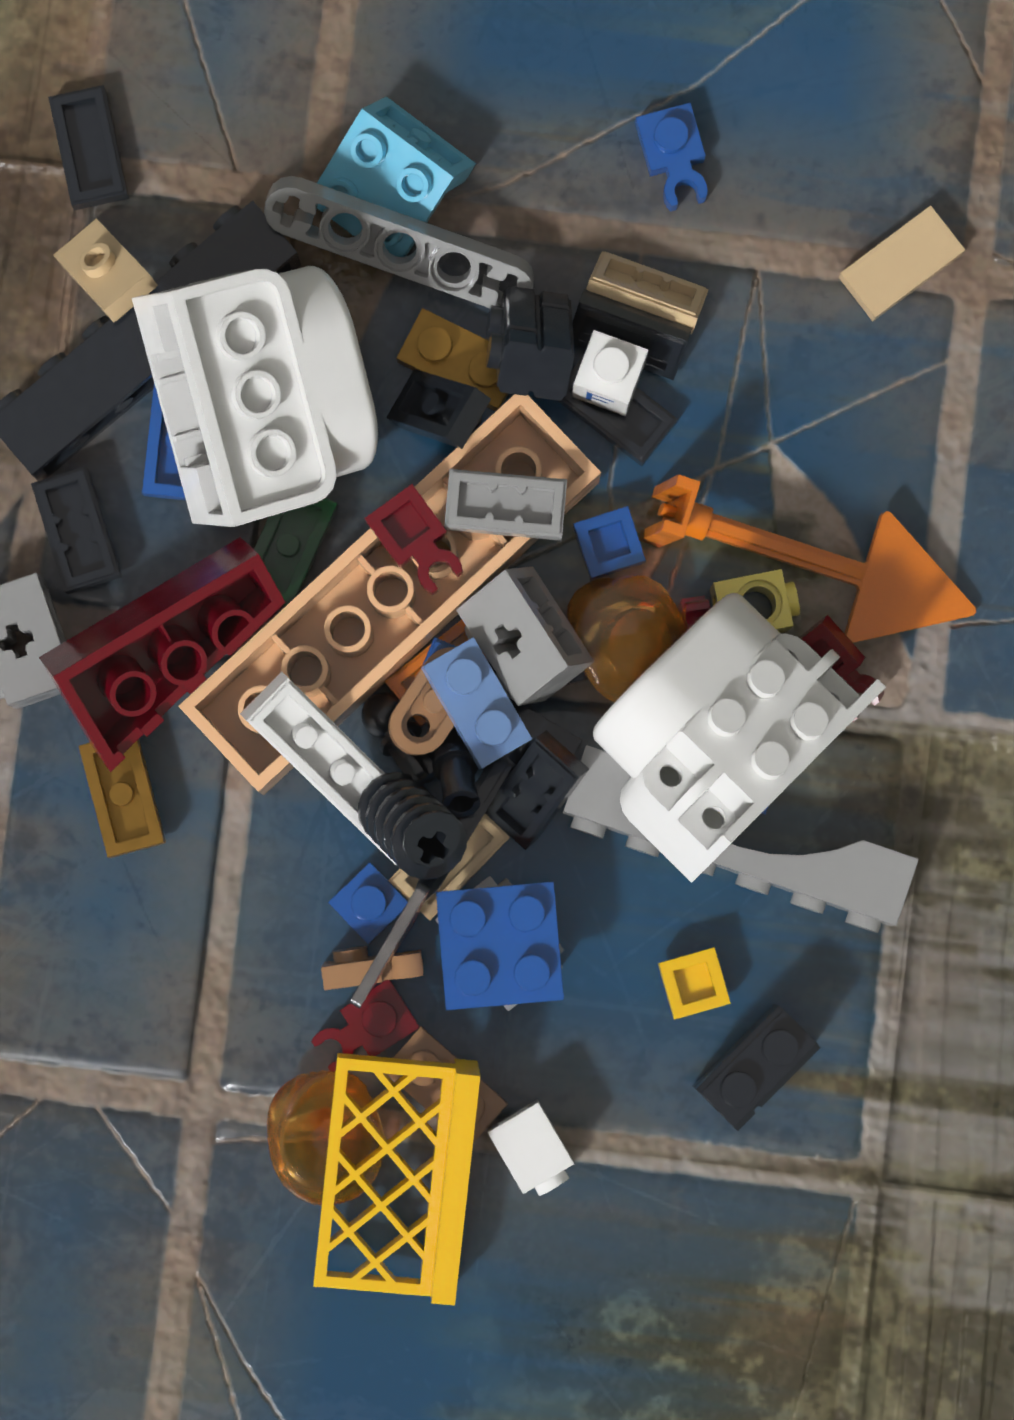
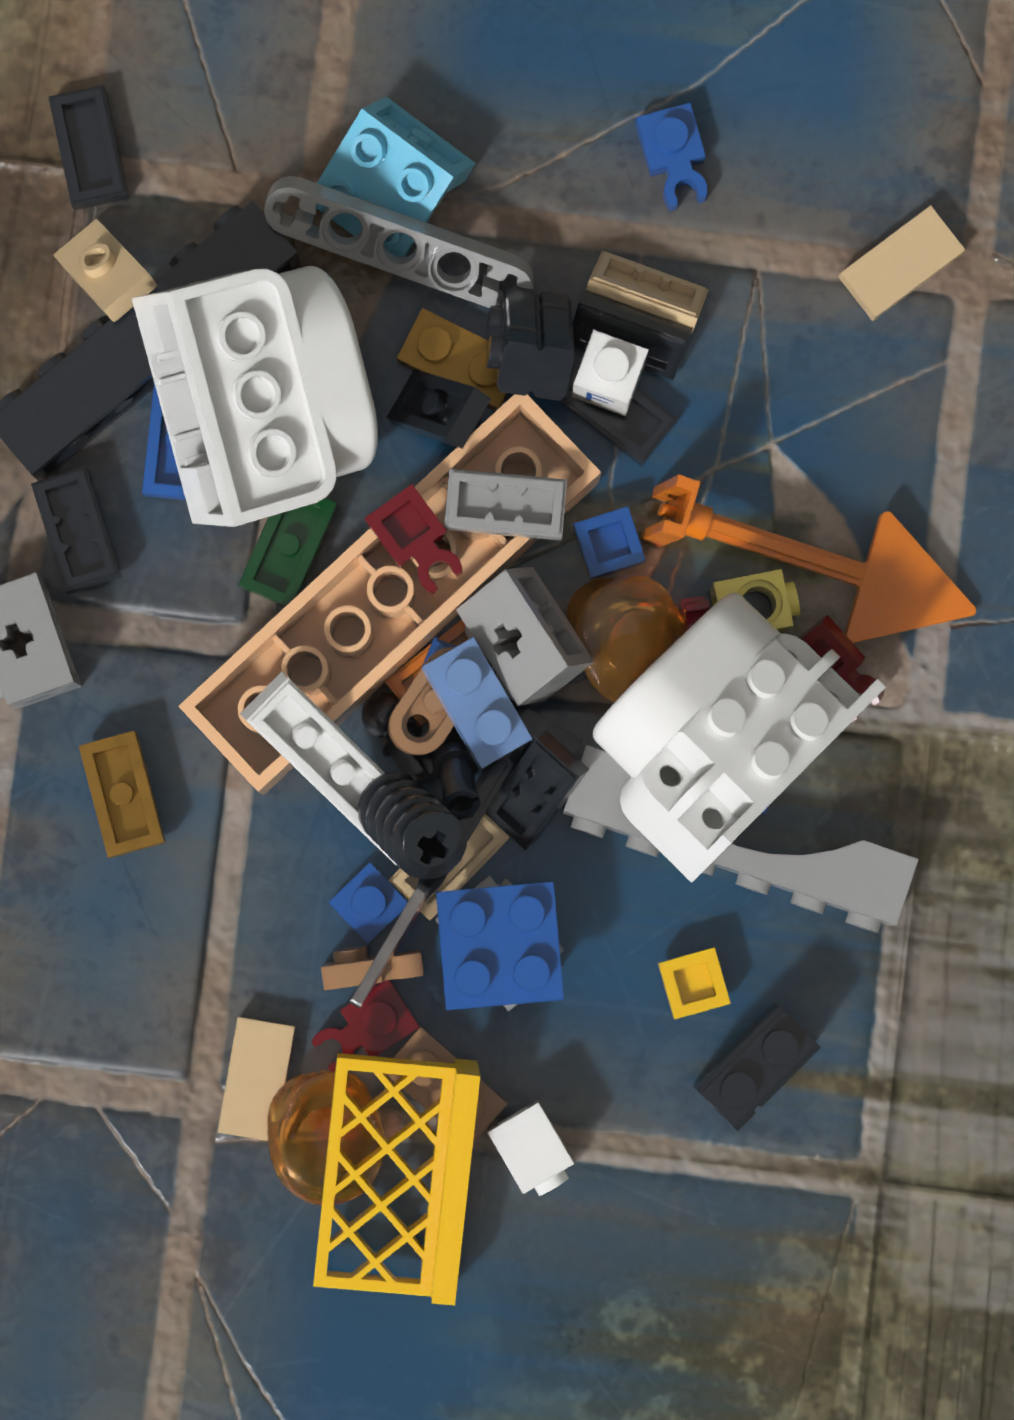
dark red wedge [39,537,285,773] -> none
none -> tan tile [217,1016,296,1142]

